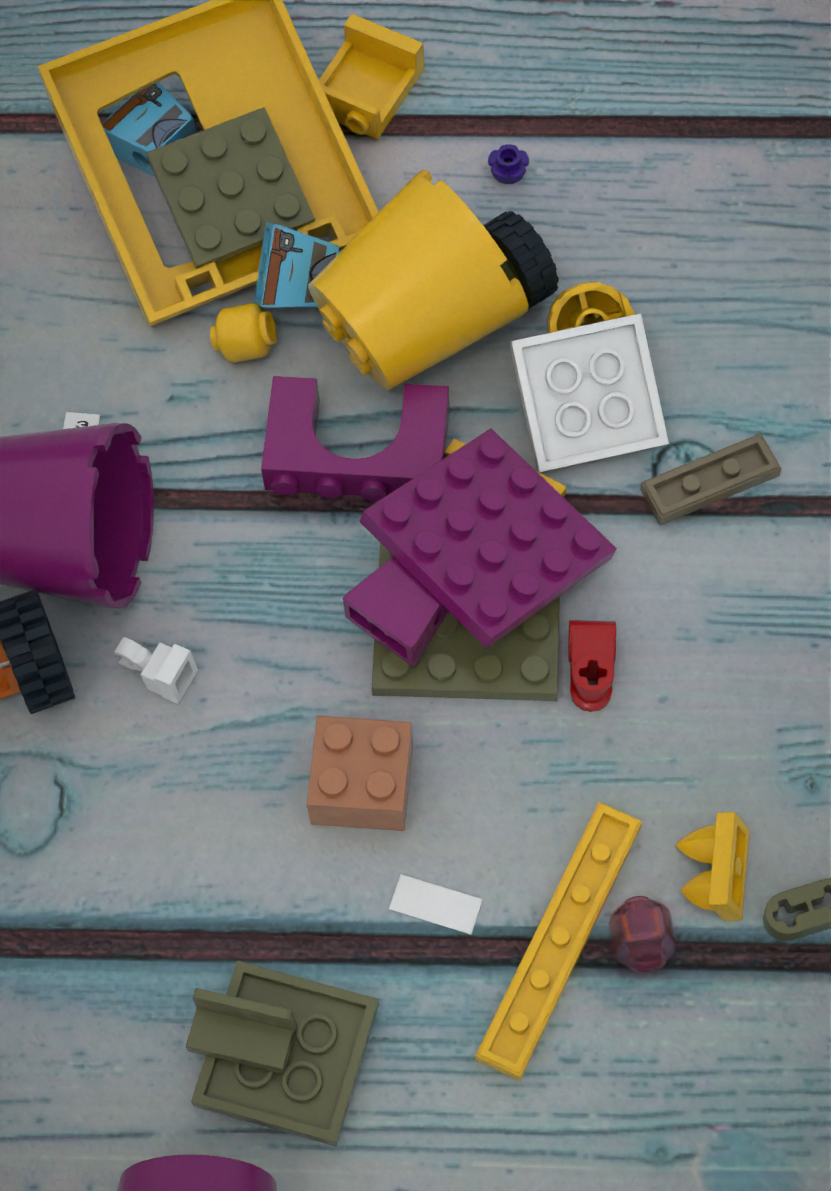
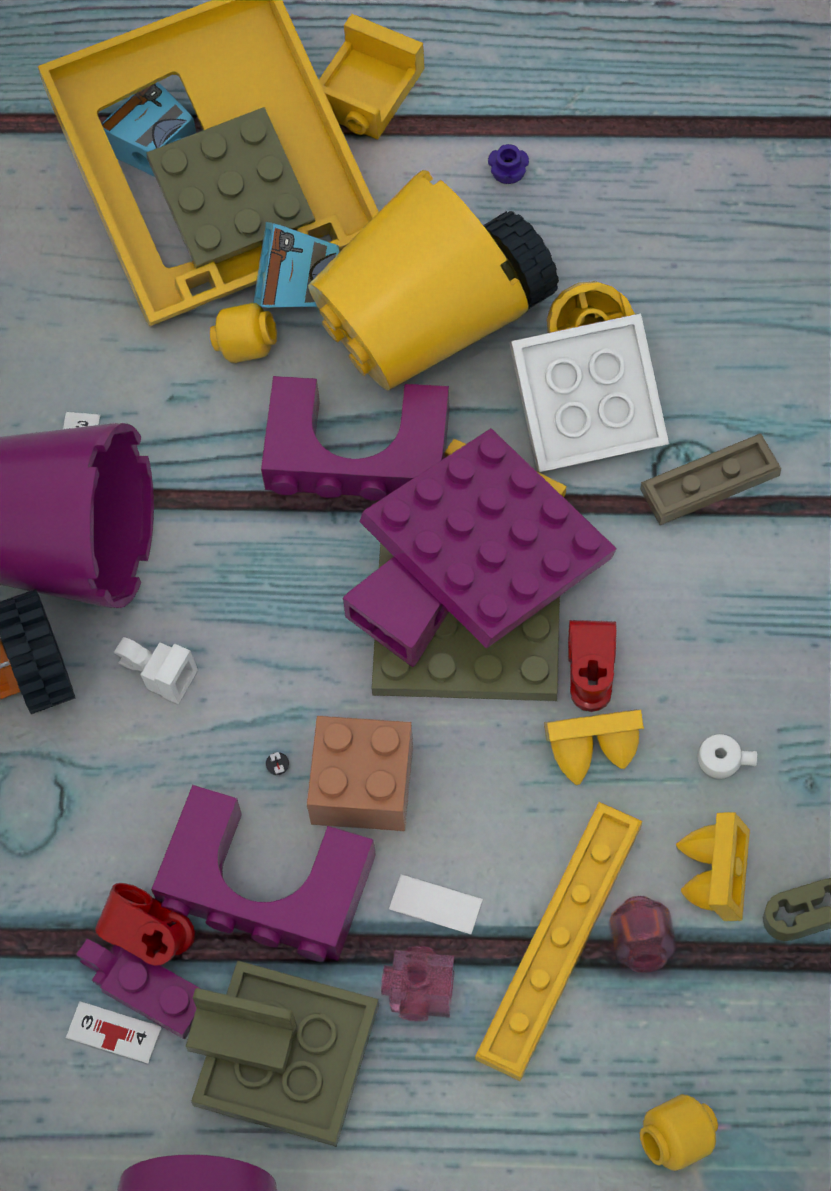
none -> white sticker [66,1001,161,1064]
none -> magenta hinge [76,939,201,1039]
none -> red piece [95,883,195,966]
none -> magenta arch [151,785,376,962]
none -> black piece [266,752,289,775]
none -> clear pink brick [381,946,455,1022]
none -> yellow tile [544,709,644,785]
none -> yellow head [639,1094,718,1171]
none -> white piece [697,734,757,779]

